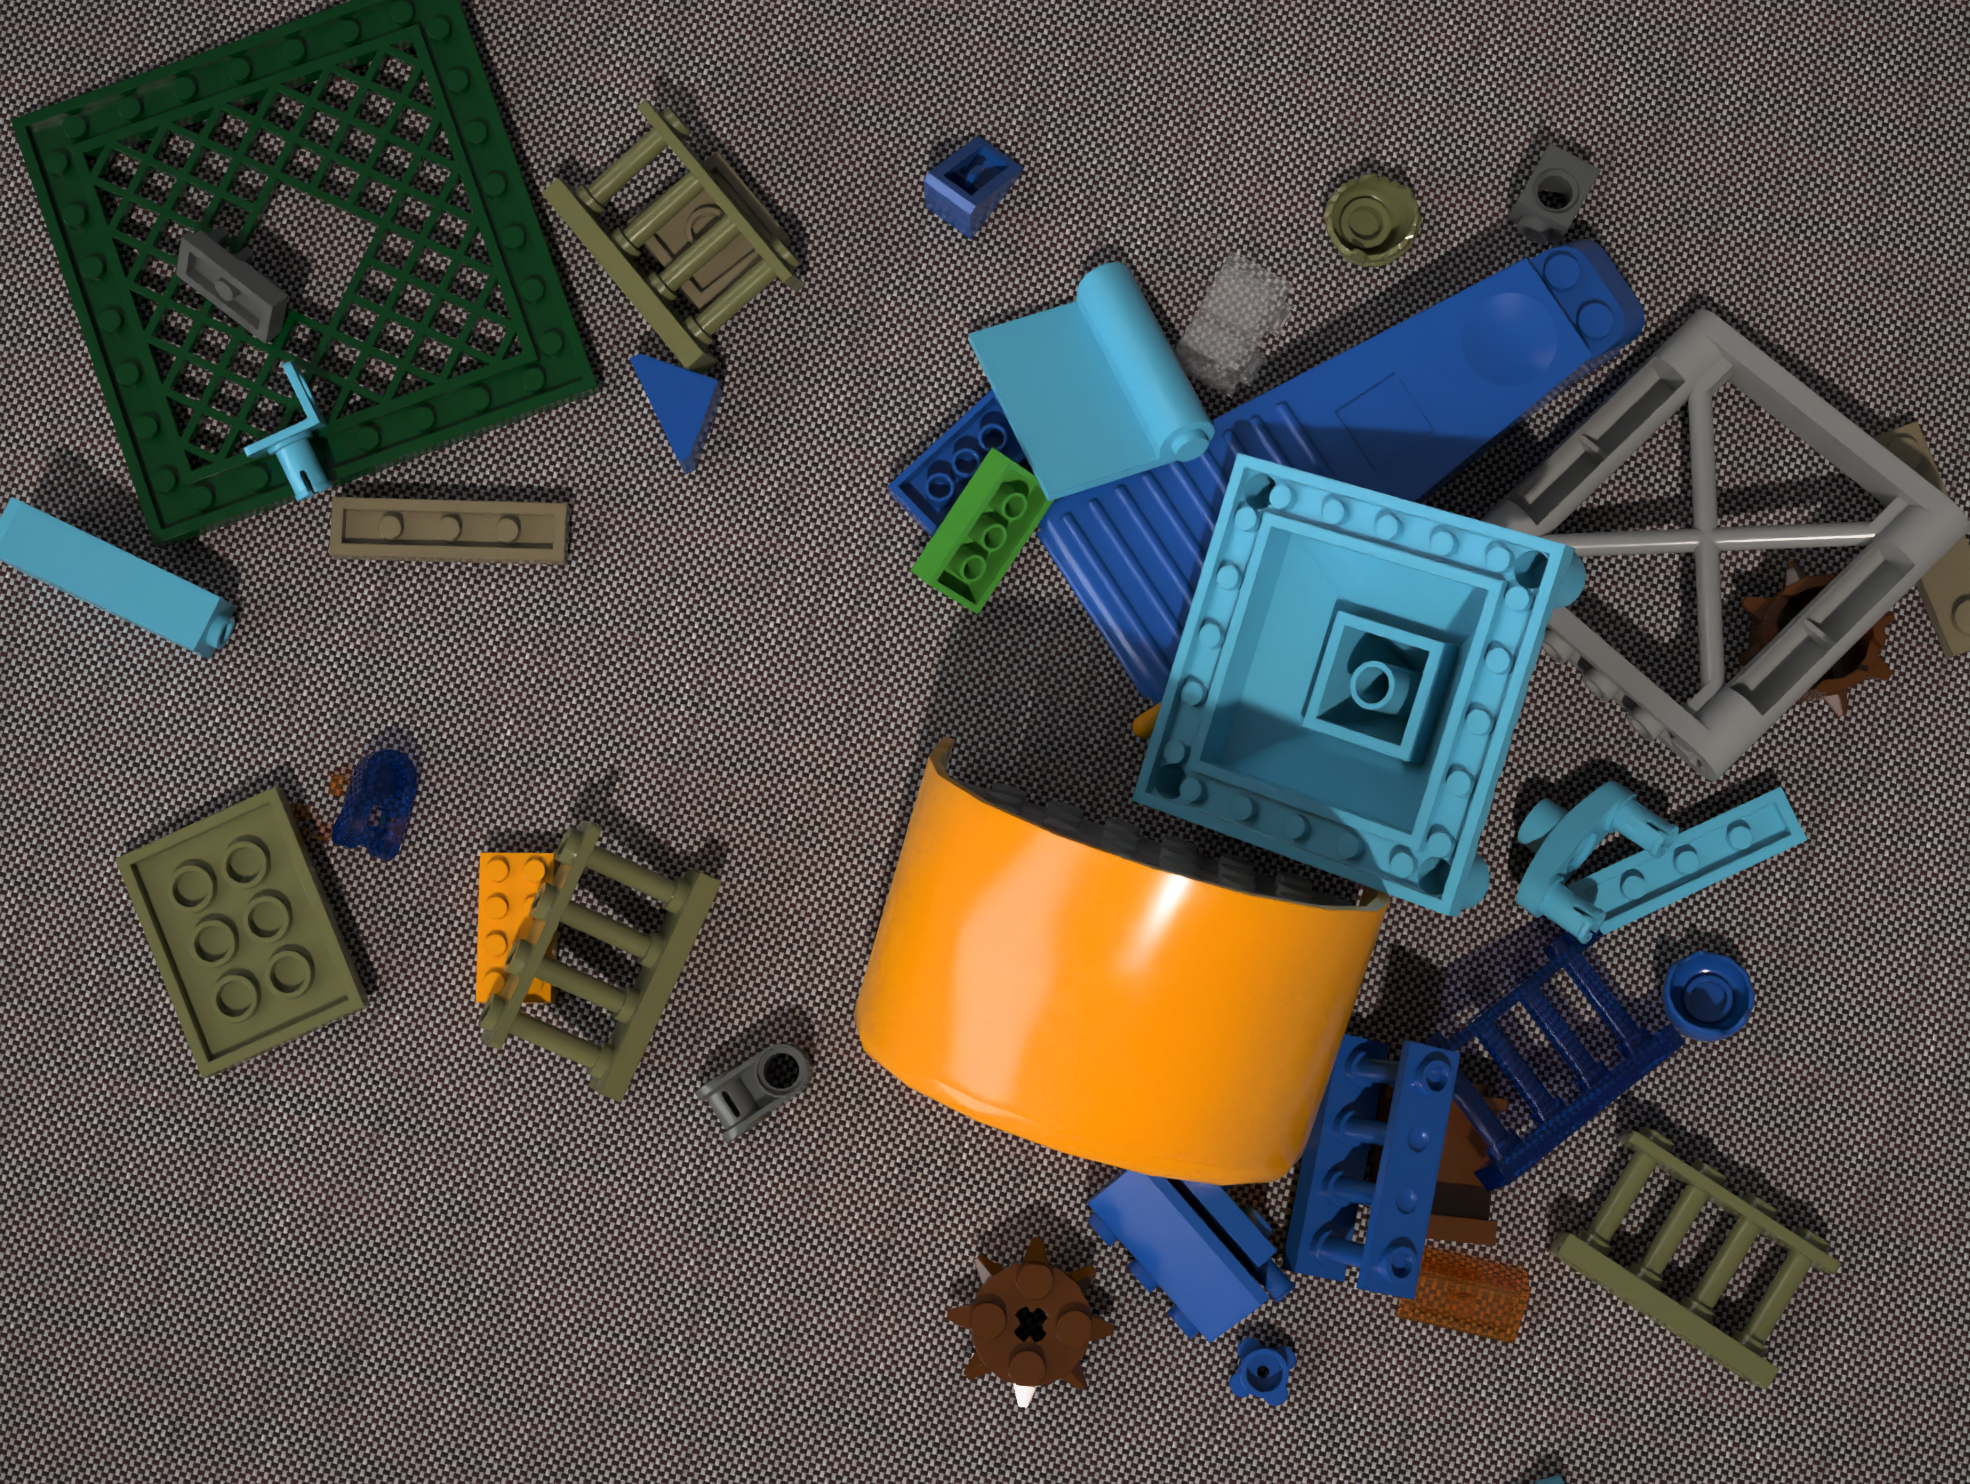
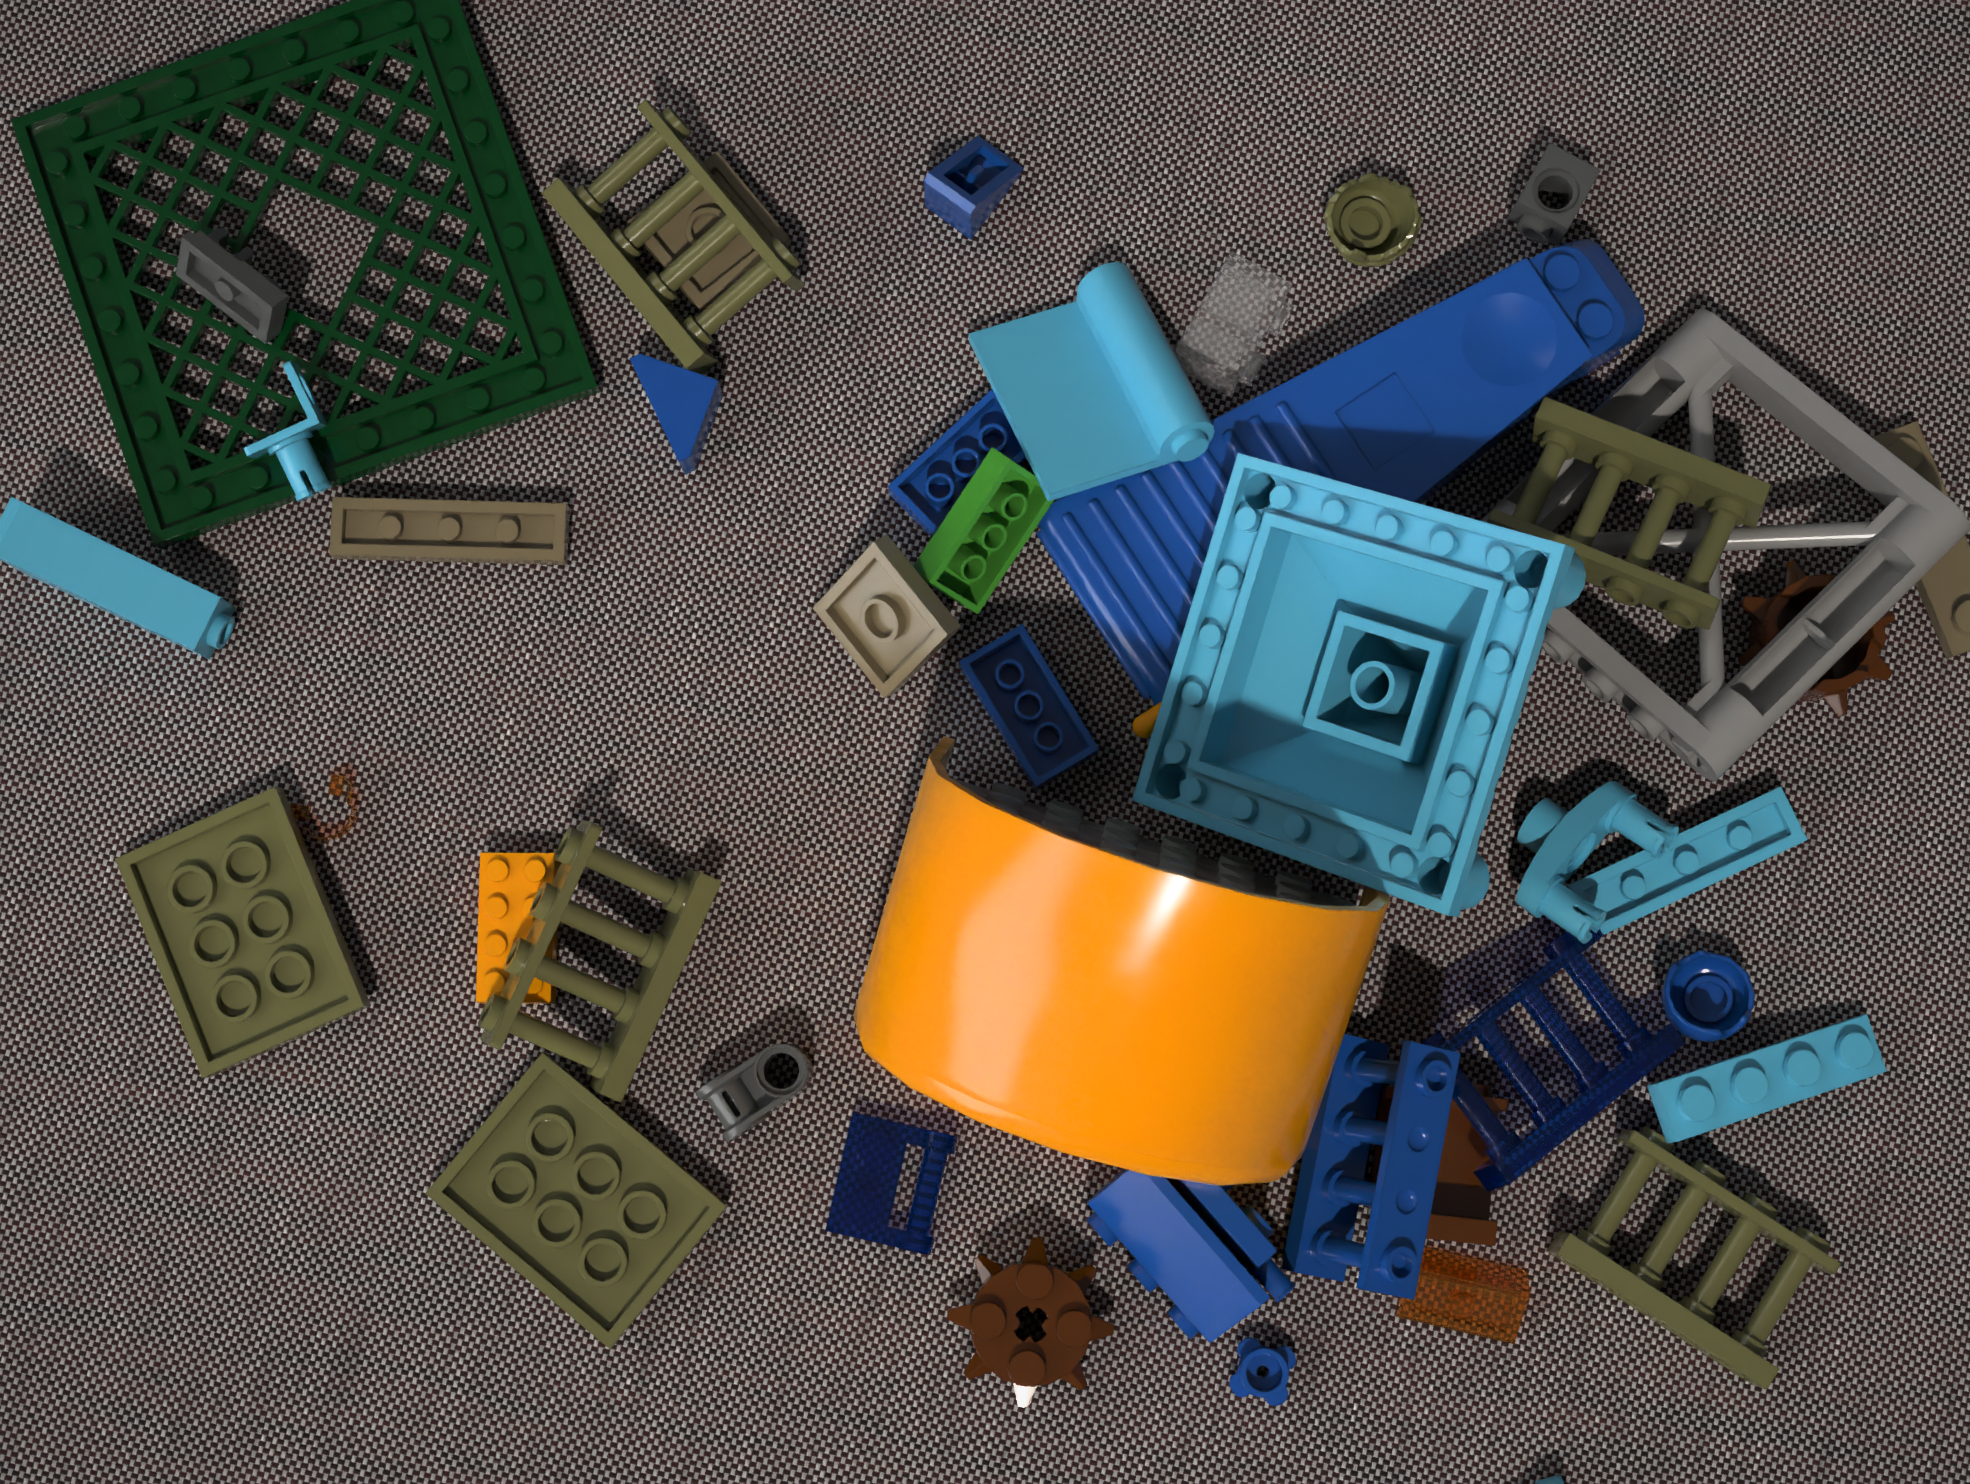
clear blue plate [332,749,417,862] -> none
none -> olive plate [425,1052,729,1349]
none -> dark tan plate [813,534,961,699]
none -> clear blue plate [825,1112,958,1255]
none -> blue piece [959,624,1099,791]
none -> olive fence [1487,397,1772,630]
none -> medium azure plate [1647,1014,1887,1143]

